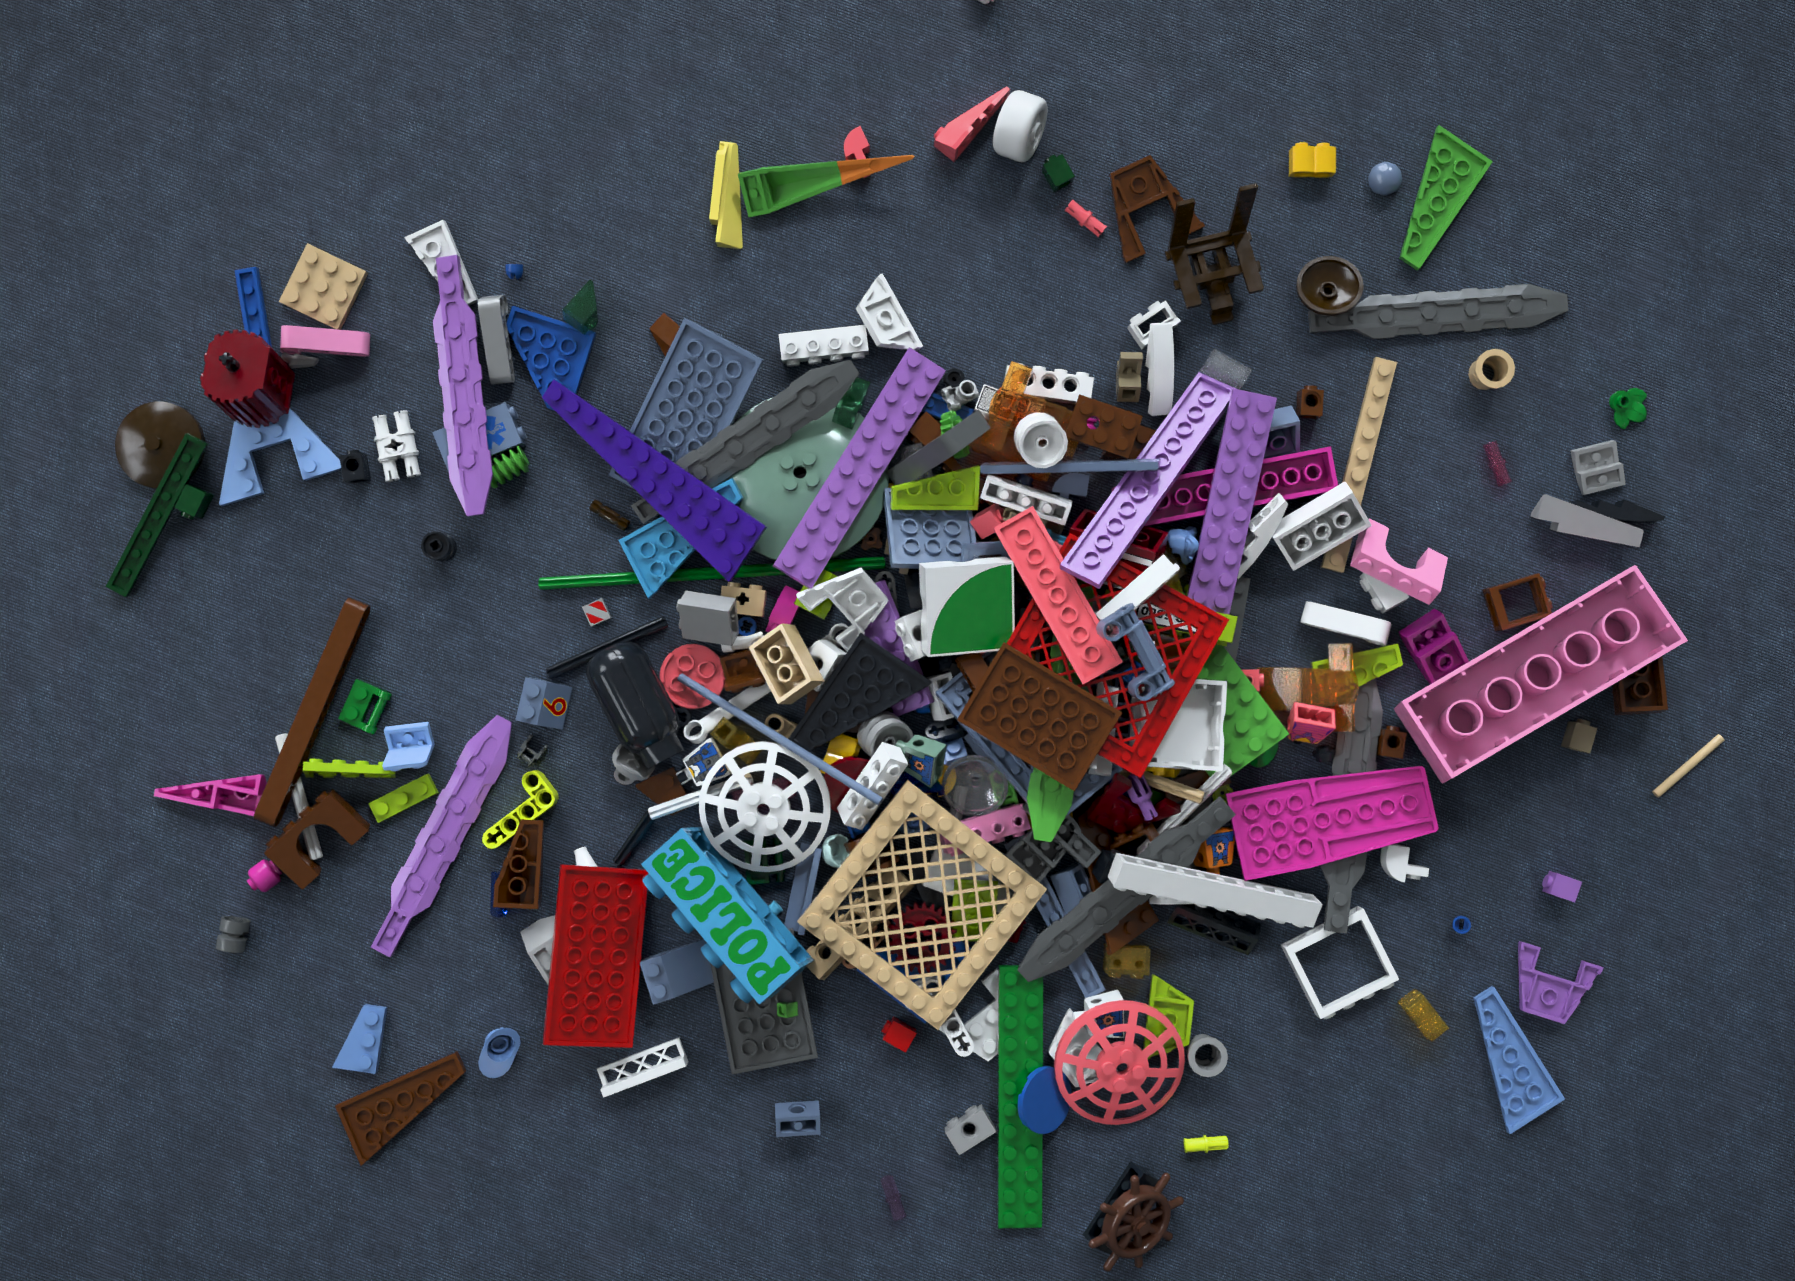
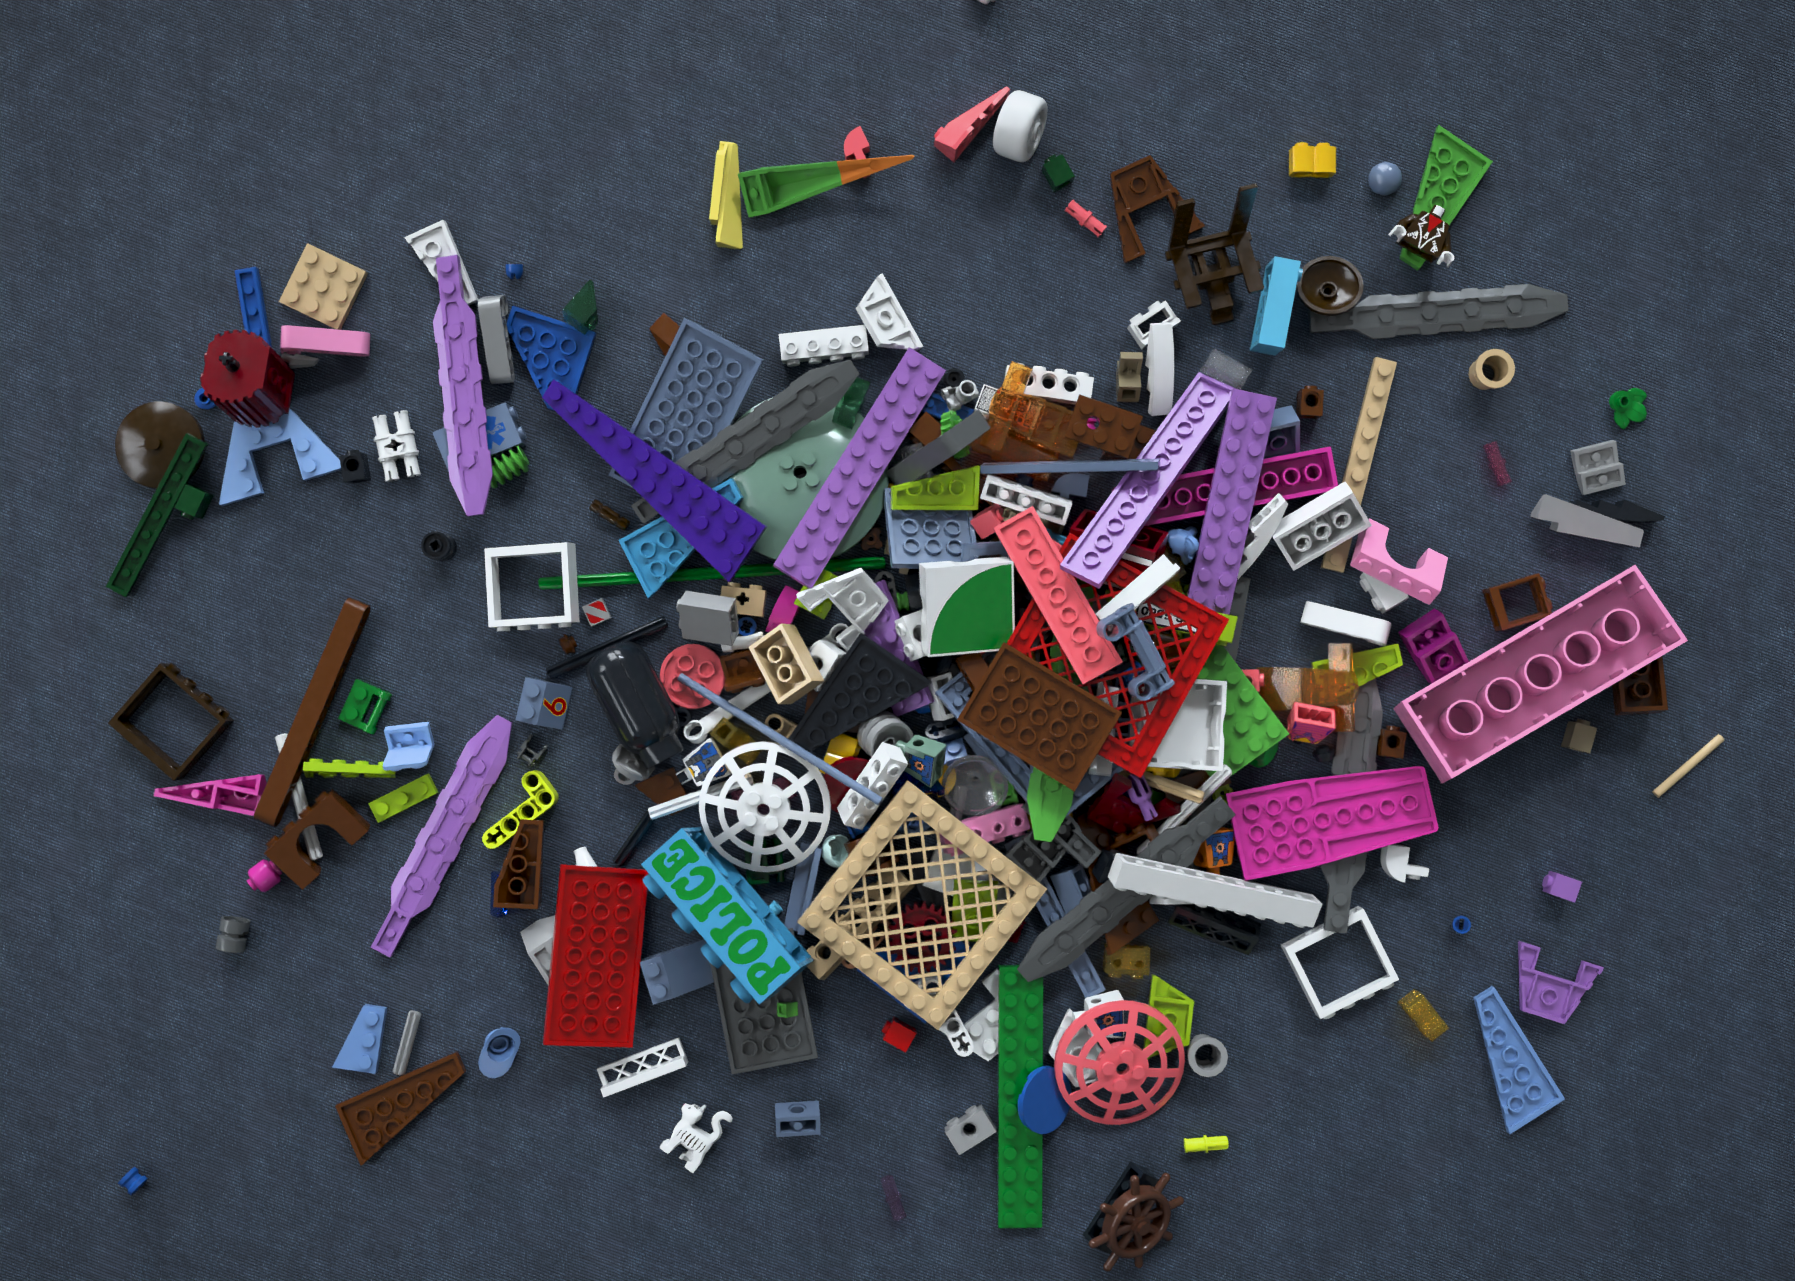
white wheel [1014,412,1068,468] -> none
none -> dark brown window [108,663,234,781]
none -> blue wheel [118,1167,148,1196]
none -> blue plate [194,388,215,410]
none -> light grey axle [393,1010,421,1075]
none -> white window [484,542,580,632]
none -> reddish brown plate [558,634,577,654]
none -> white animal [660,1103,733,1173]
none -> bright green bush [896,591,909,612]
none -> medium azure brick [1250,256,1303,356]
none -> dark brown torso [1388,205,1454,268]

